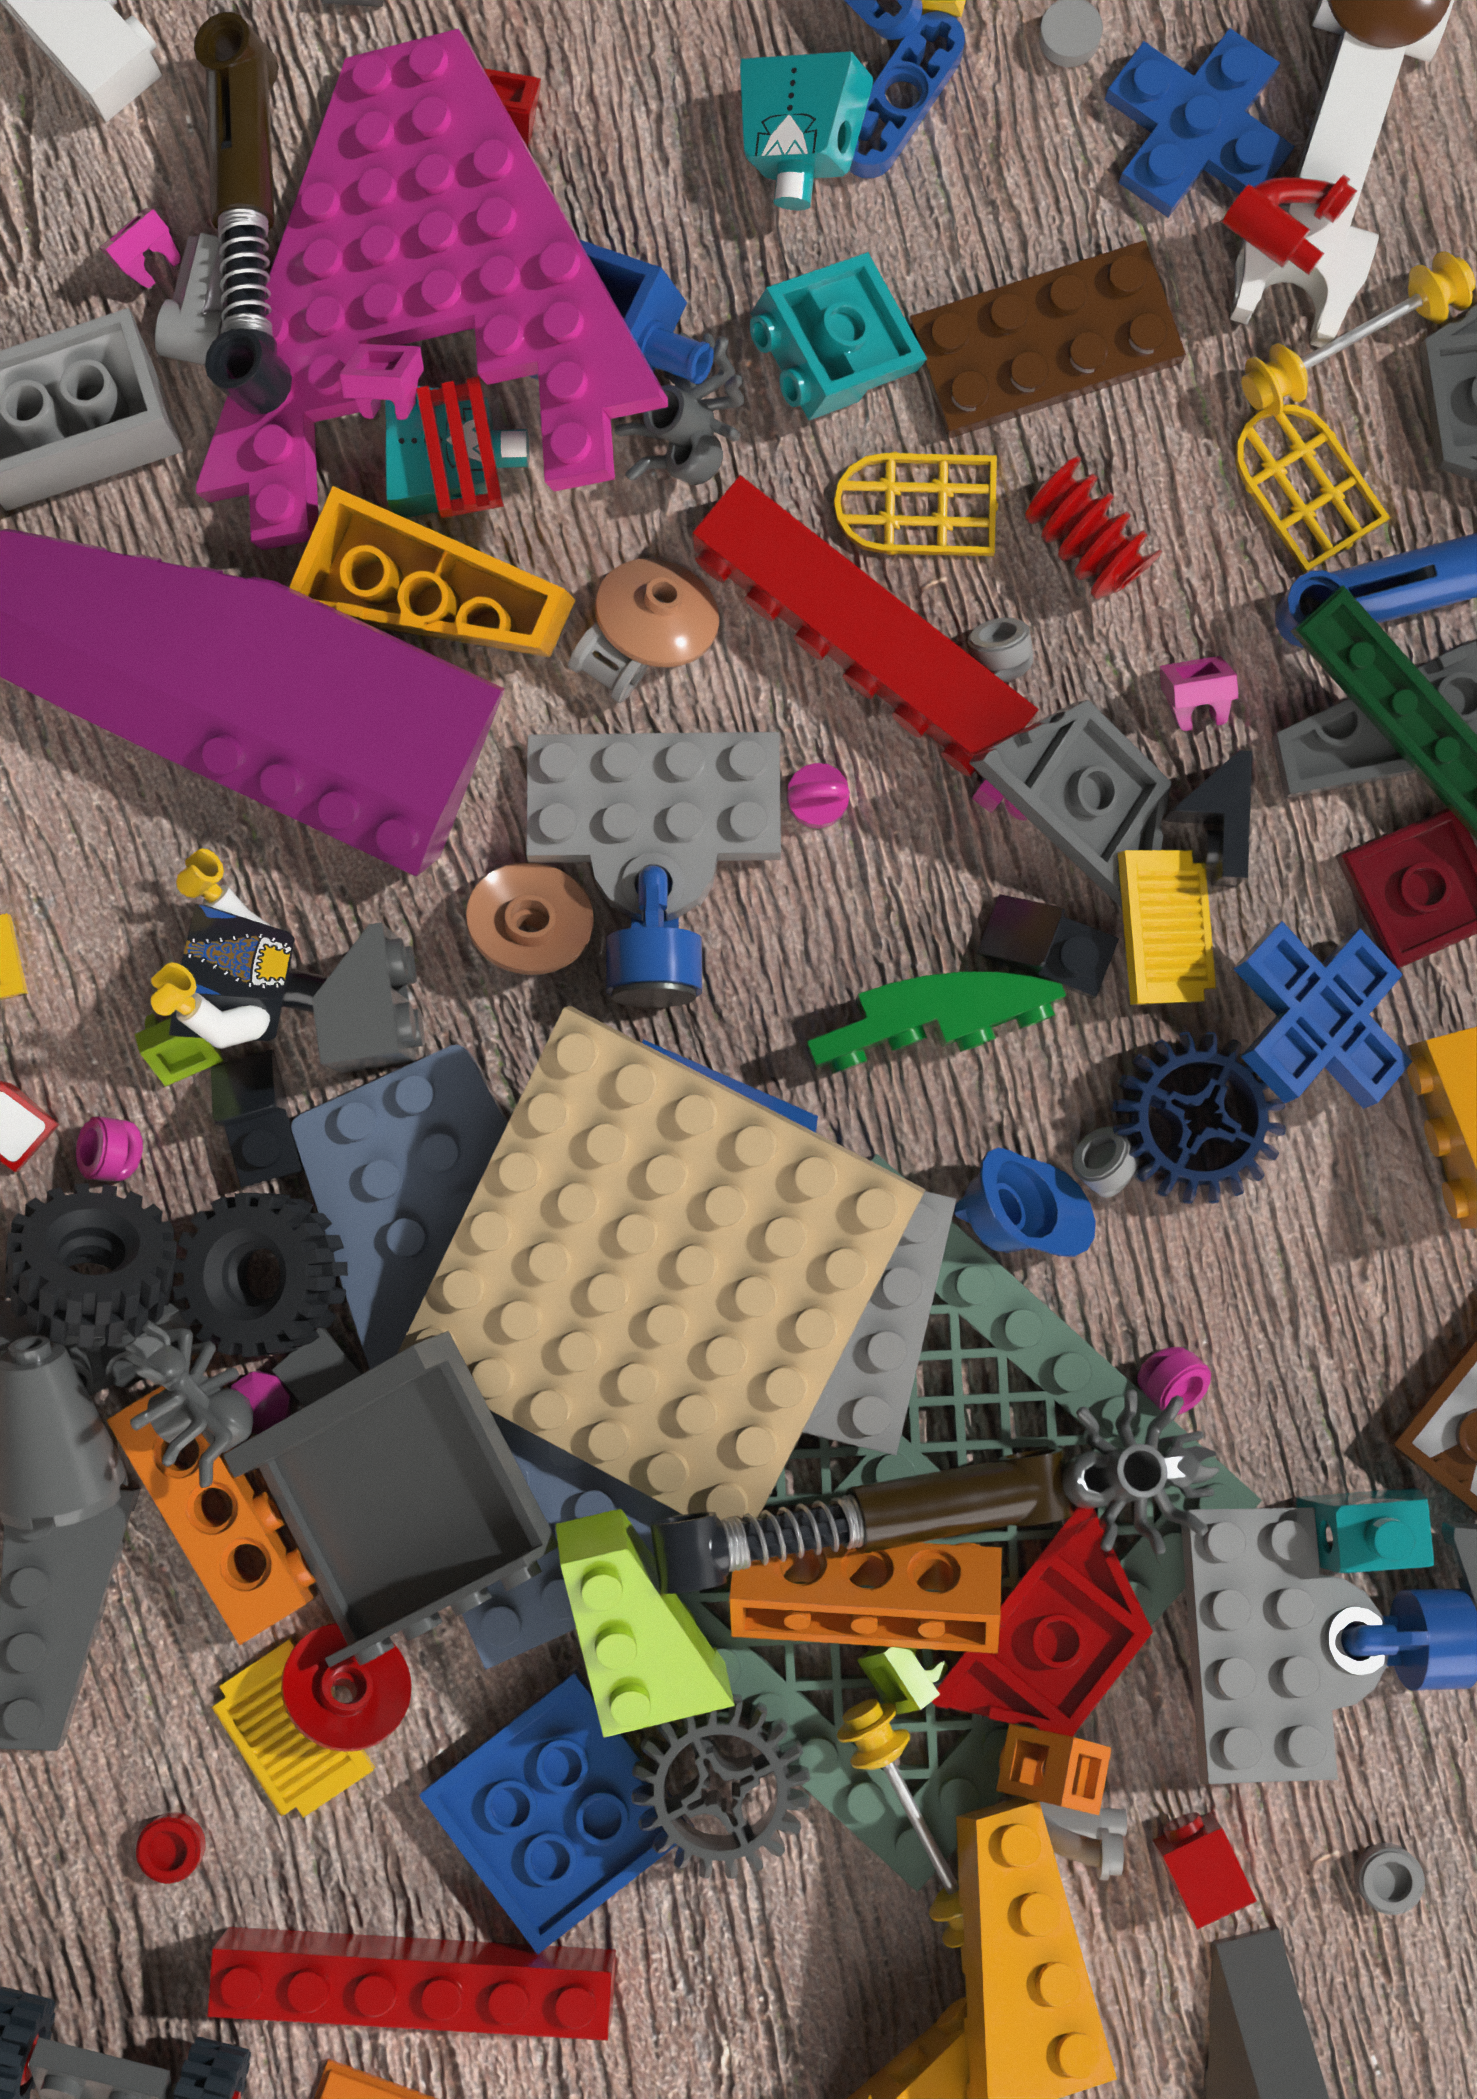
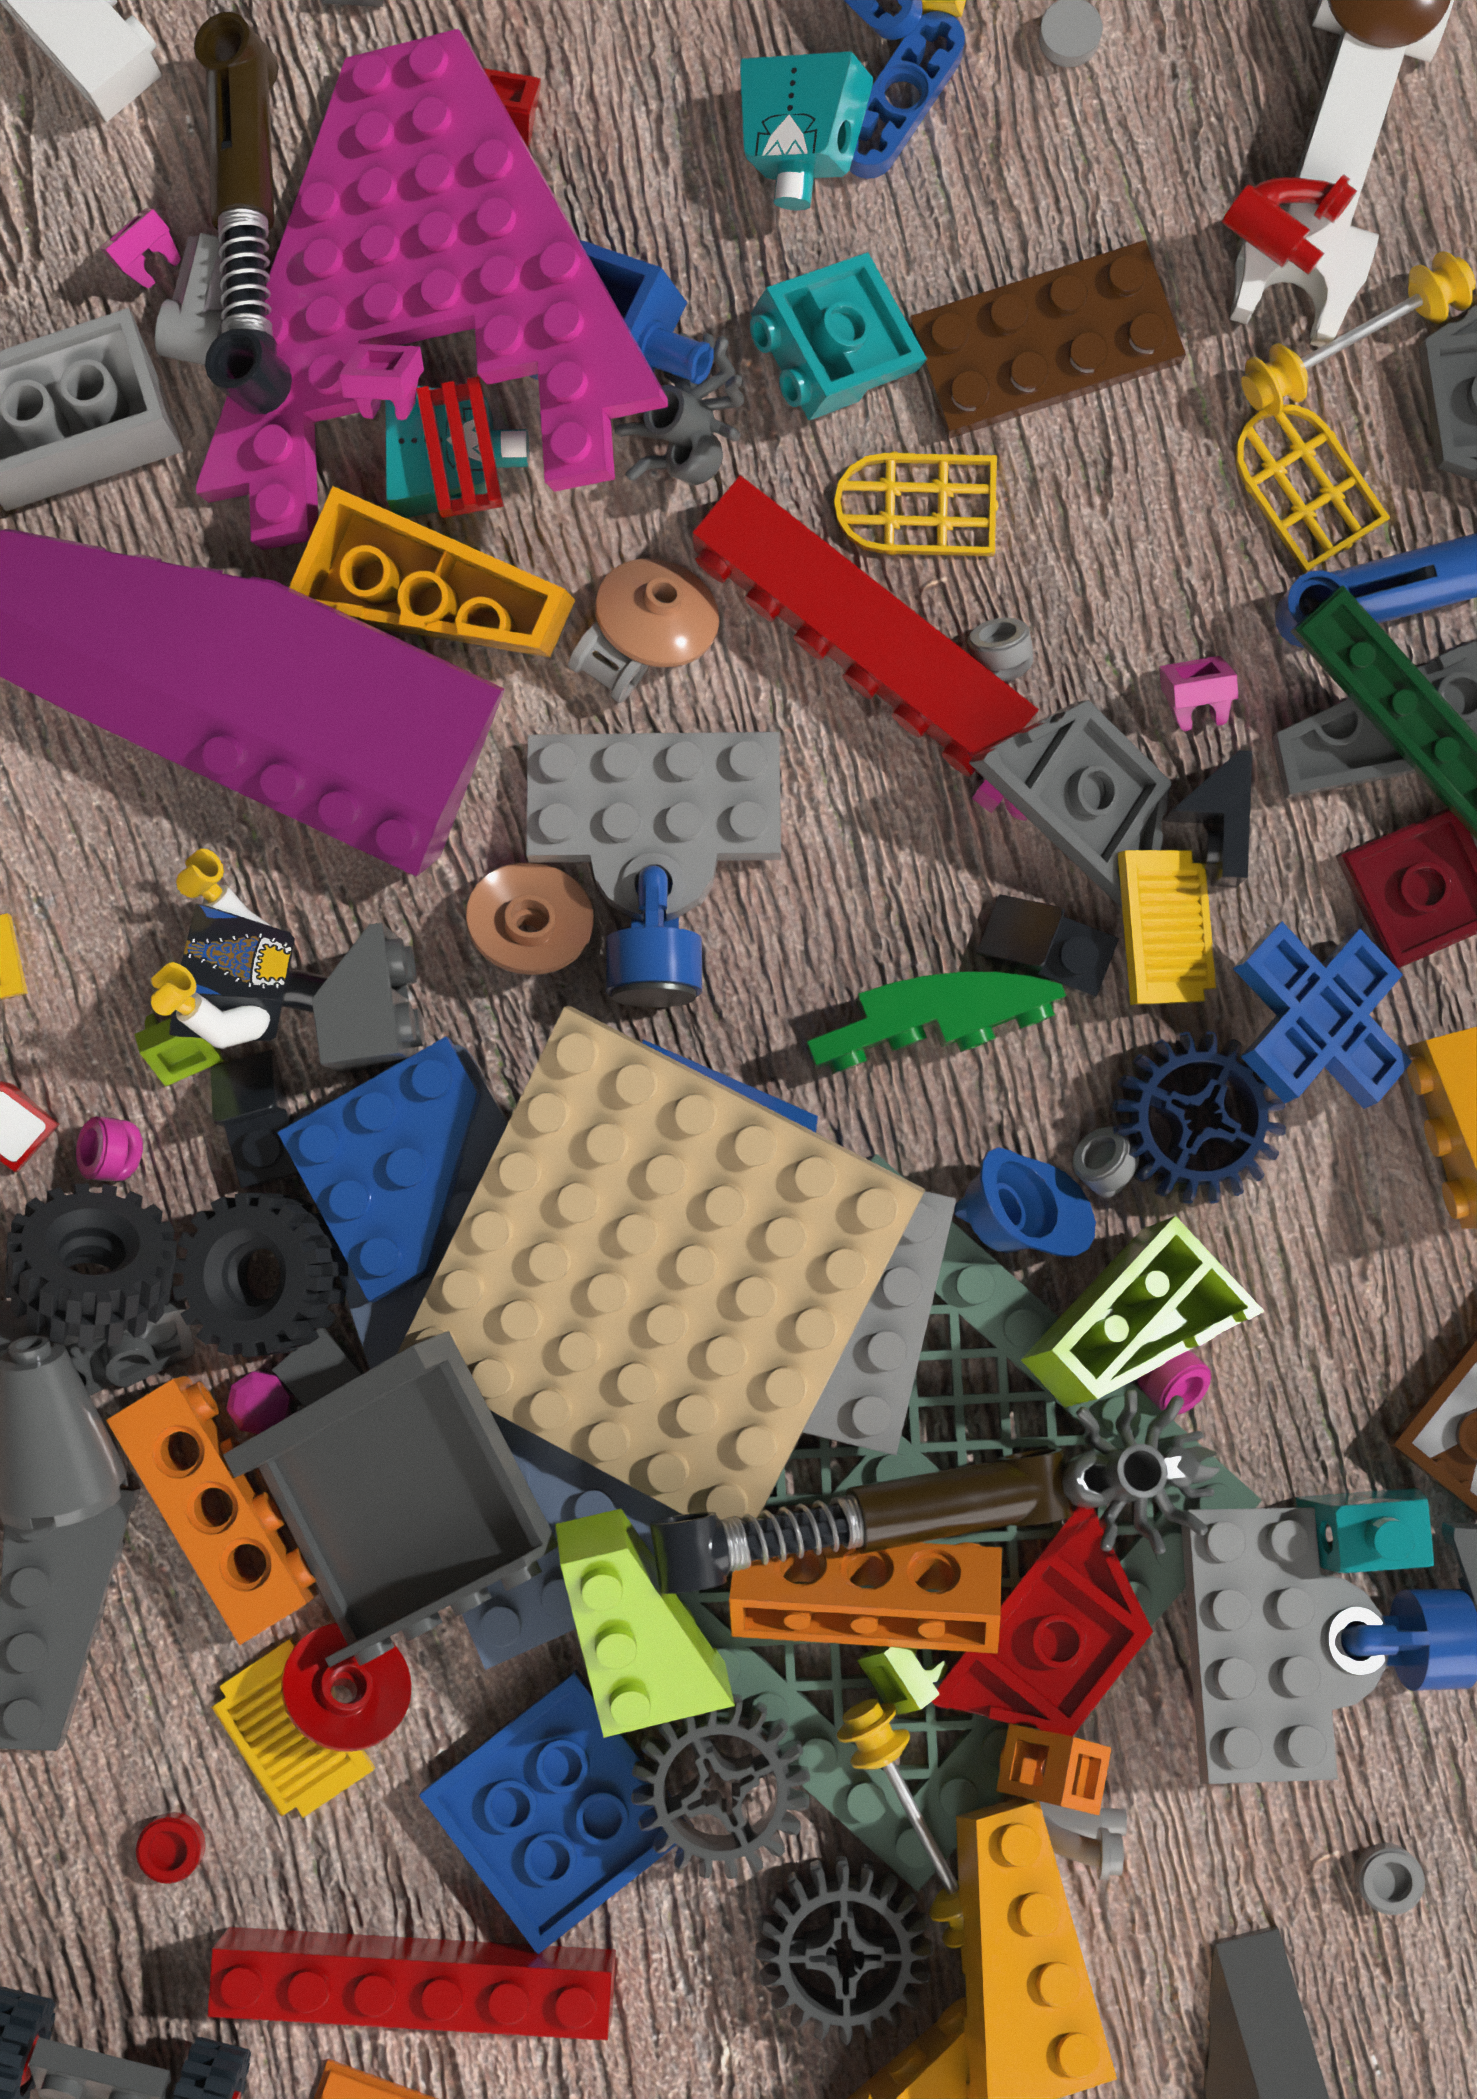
dark grey animal [124,1322,253,1488] -> none
dark pink tile [787,763,850,829] -> none
red piece [1025,456,1162,599] -> none
blue plate [1105,28,1295,218] -> none
red brick [1152,1812,1257,1930] -> none
none -> blue plate [277,1036,481,1303]
none -> dark grey gear [755,1856,933,2045]
none -> lime wedge [1021,1216,1264,1407]

